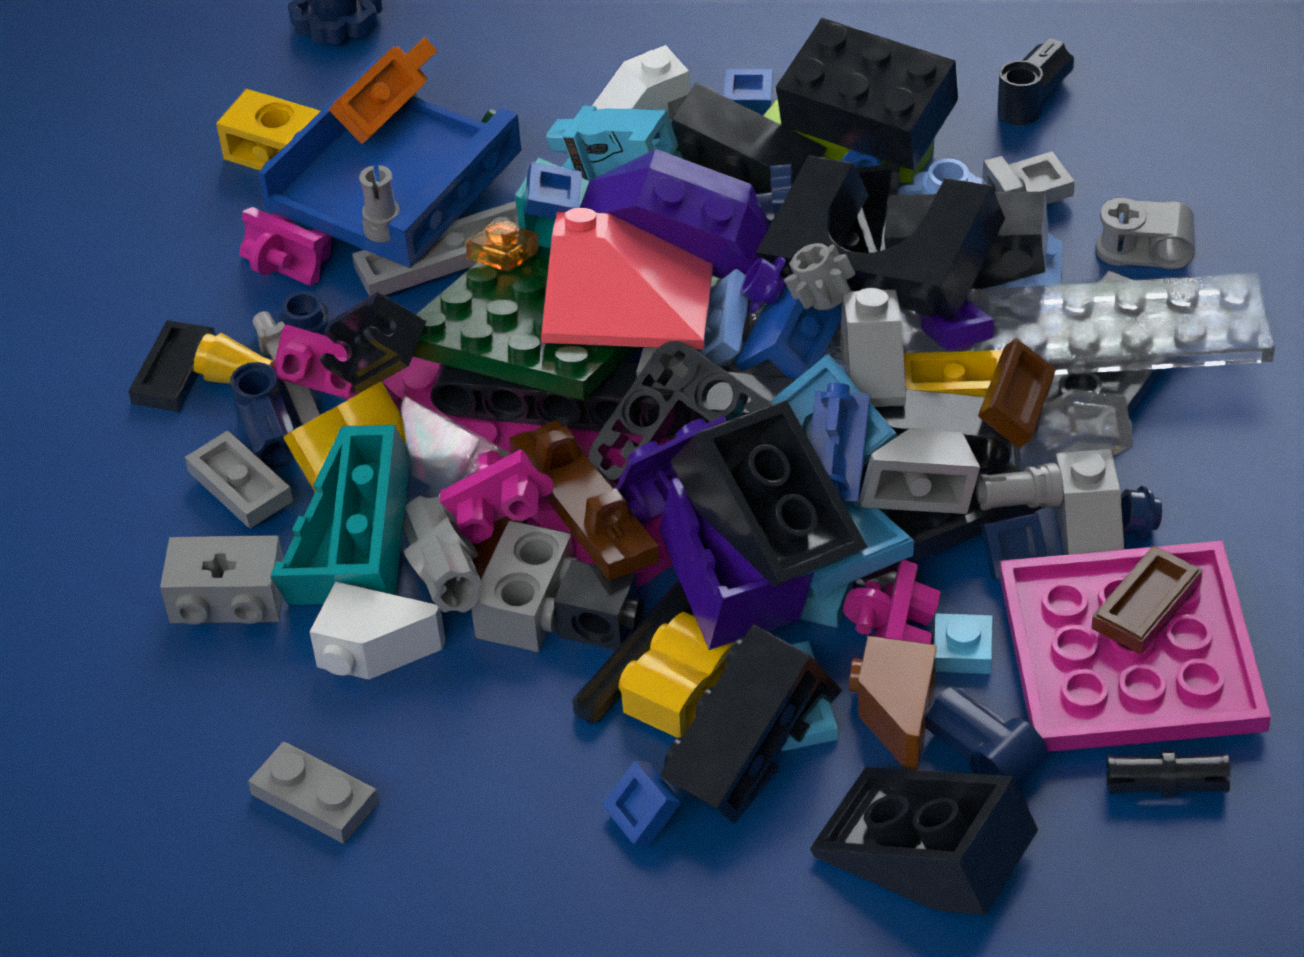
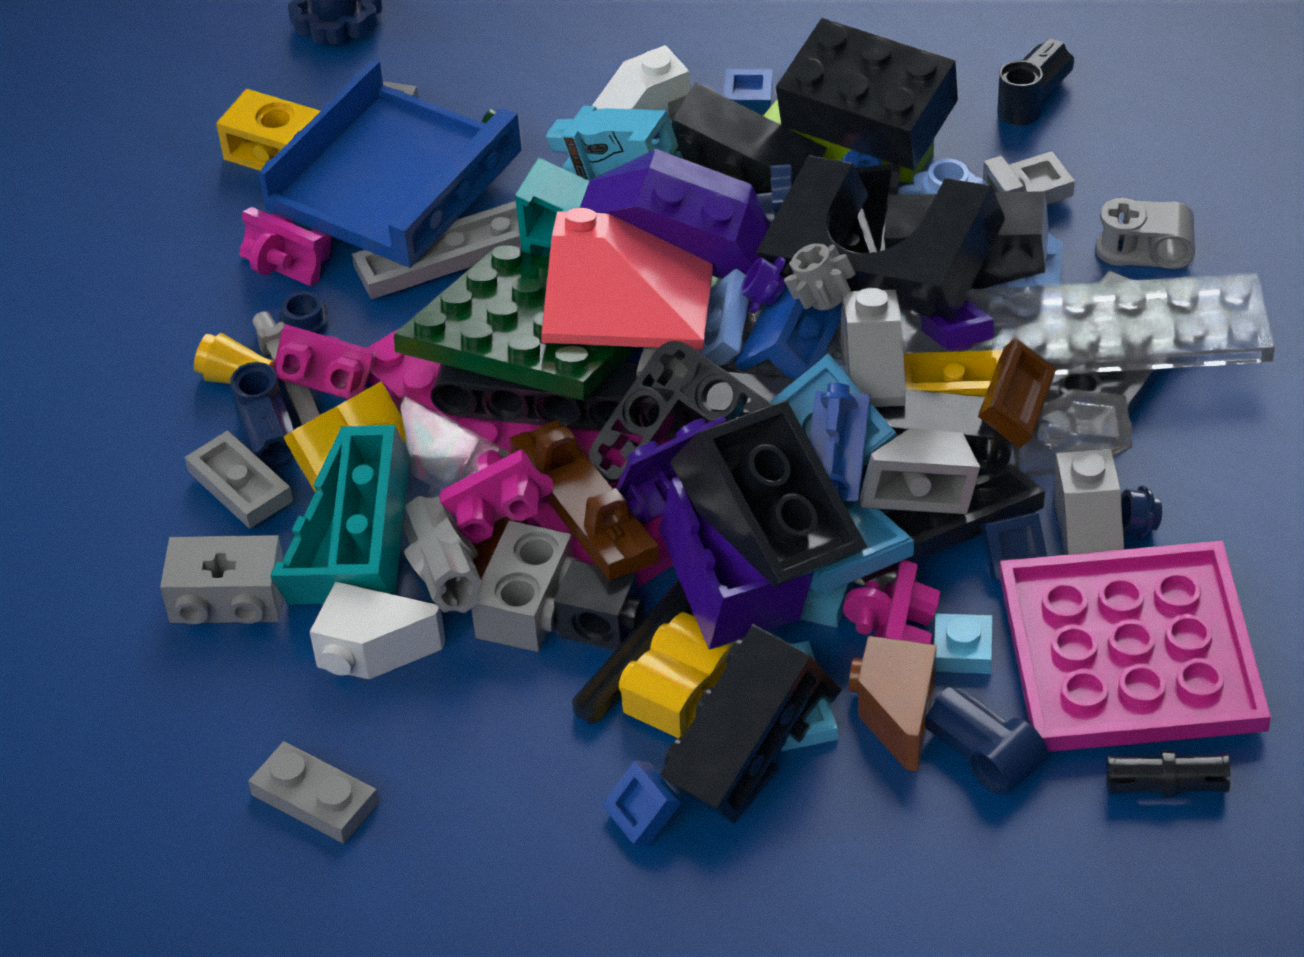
black tile [128,320,216,412] -> none
black hinge [320,292,426,394] -> none
orange hinge [328,37,438,144] -> none
light grey pin [359,165,400,242] -> none
clear orange plate [466,220,538,271] -> none
plate [524,162,582,219] -> none
black slope [810,767,1038,915] -> none
light grey pin [976,463,1063,510] -> none
tile [1091,545,1202,655] -> none

